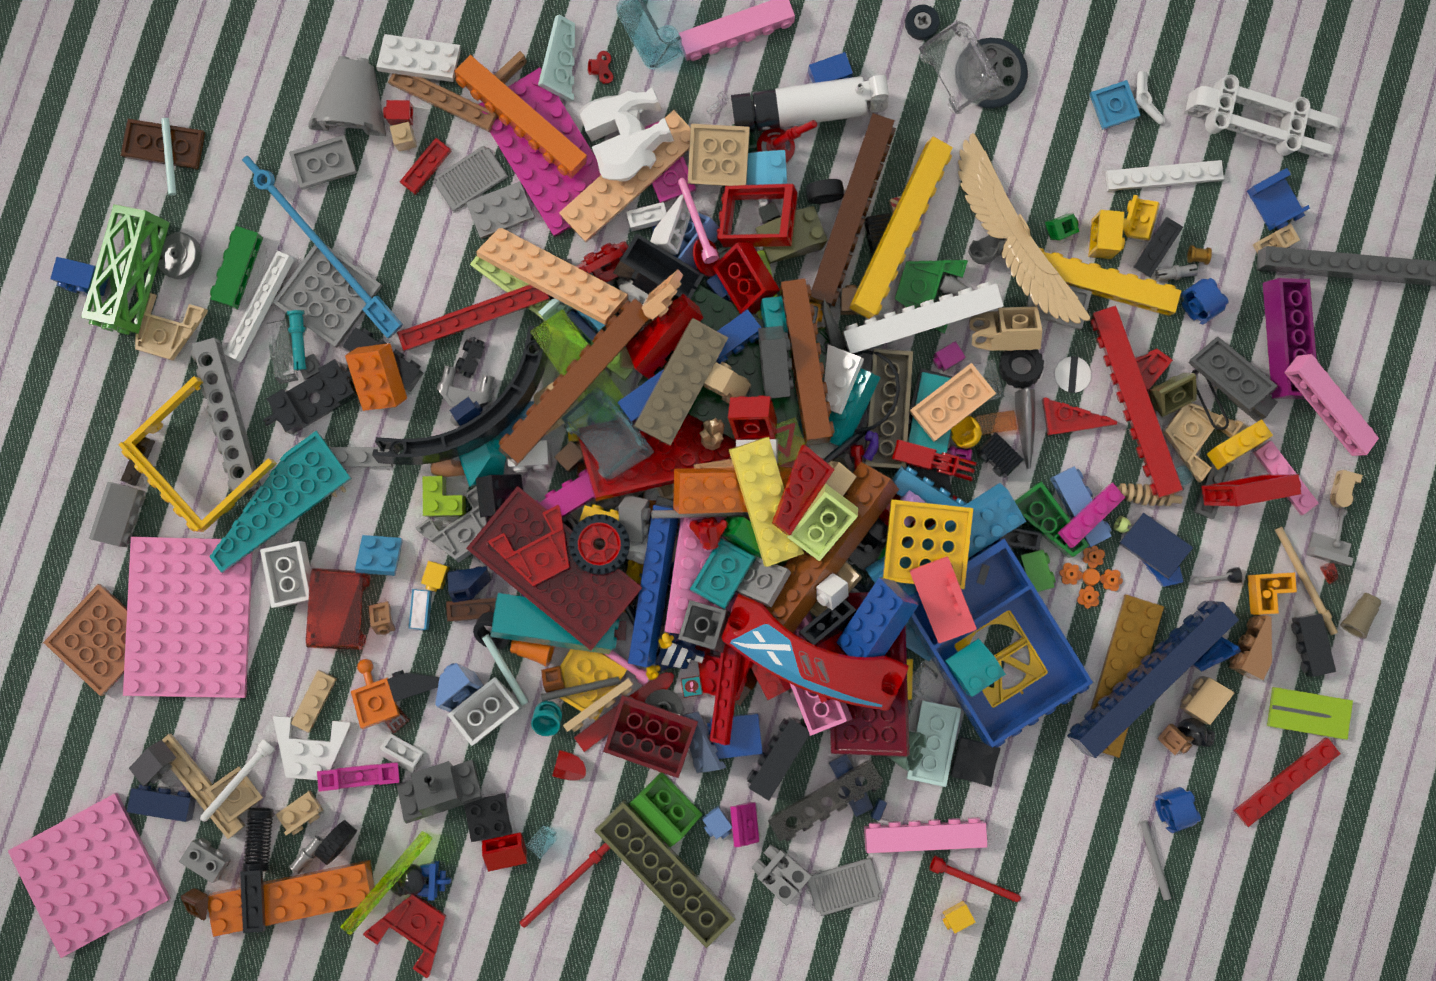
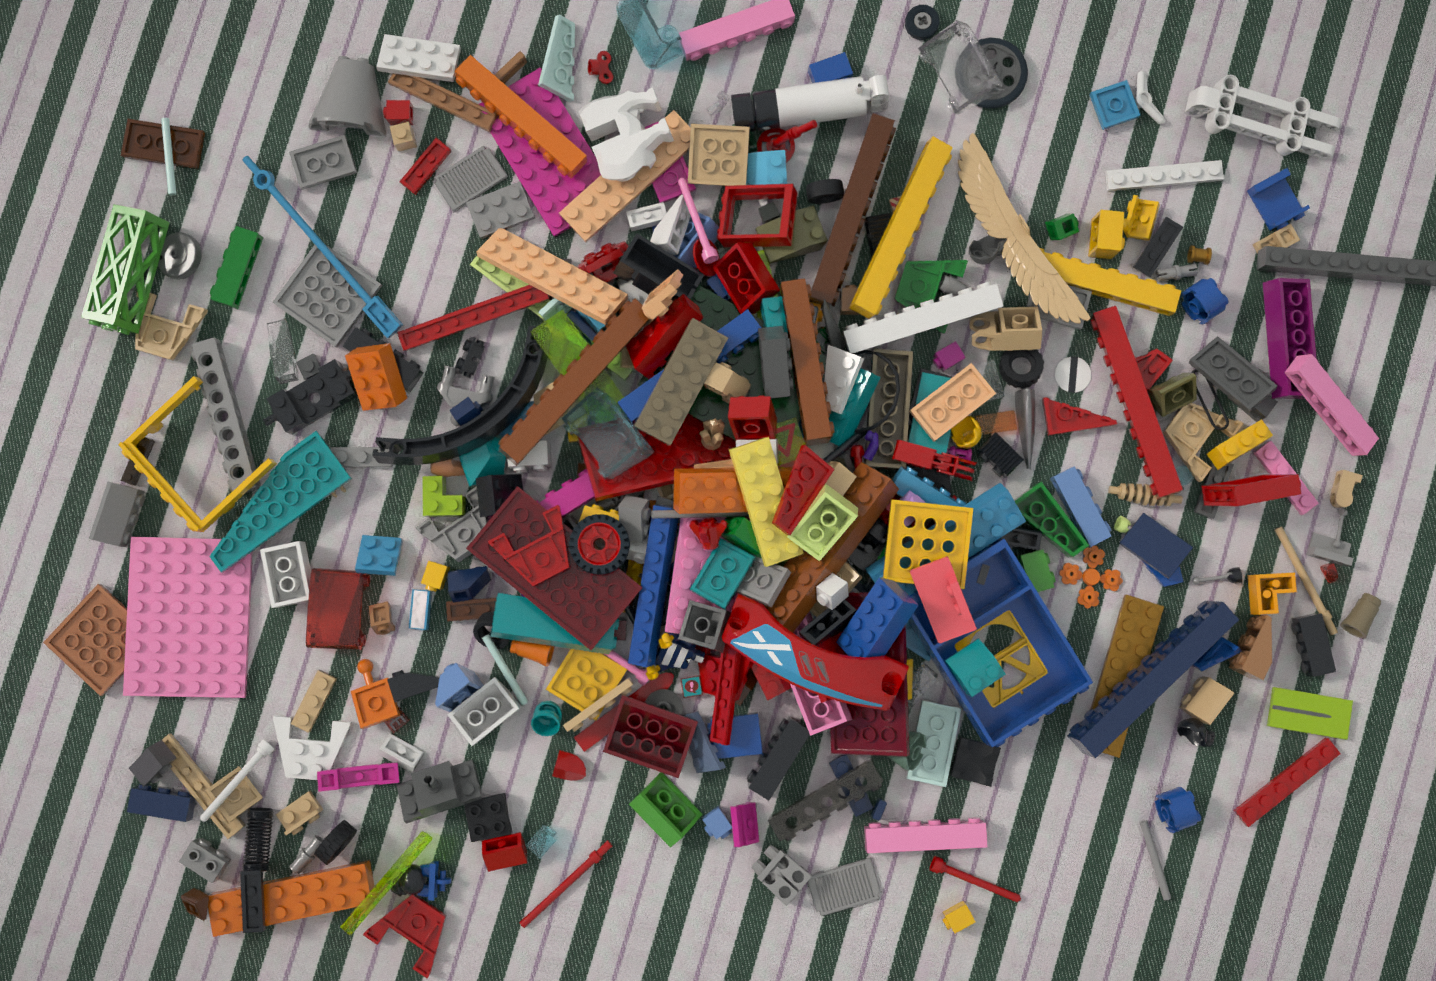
bright pink plate [8,793,171,958] -> none
blue brick [50,256,109,296] -> none
white plate [224,251,294,362] -> none
teal pin [287,310,307,371] -> none
dark orange slope [541,666,565,693] -> none
dark grey bar [541,676,620,701] -> none
medium nougat brick [554,441,583,473] -> none
olive brick [594,799,735,948] -> none
dark pink plate [1058,483,1125,548] -> none
medium nougat bracket [1157,724,1194,755] -> none

